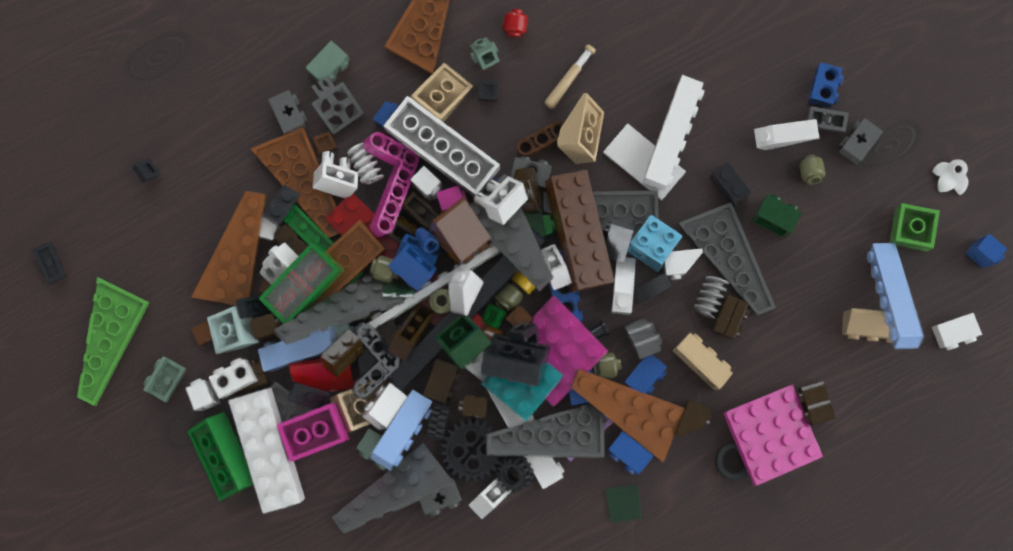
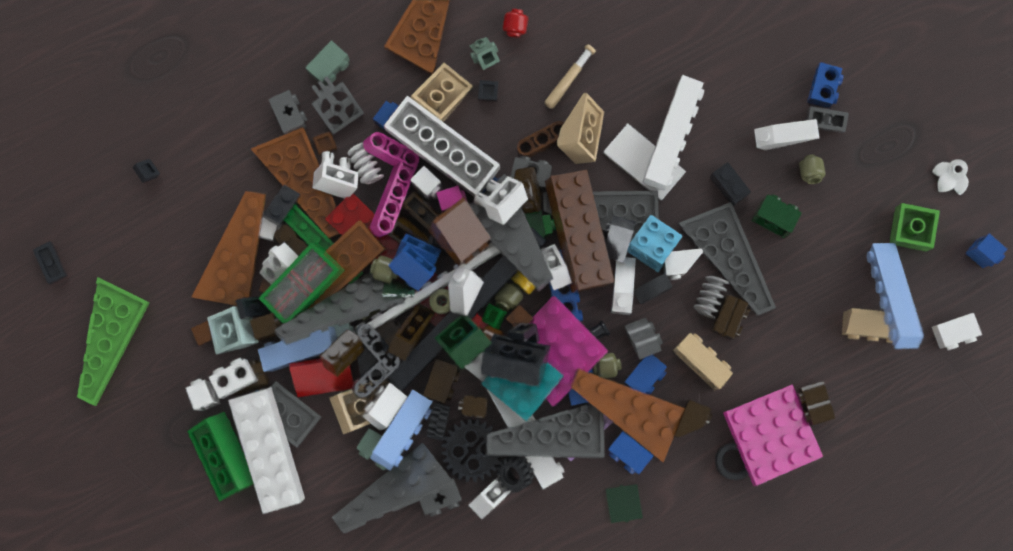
sand green bracket [143,357,187,402] -> none
dark pink brick [277,403,349,462] -> none
black plate [288,381,332,409] -> none
blue cone [415,228,439,253] -> none
dark grey brick [839,118,883,165] -> none

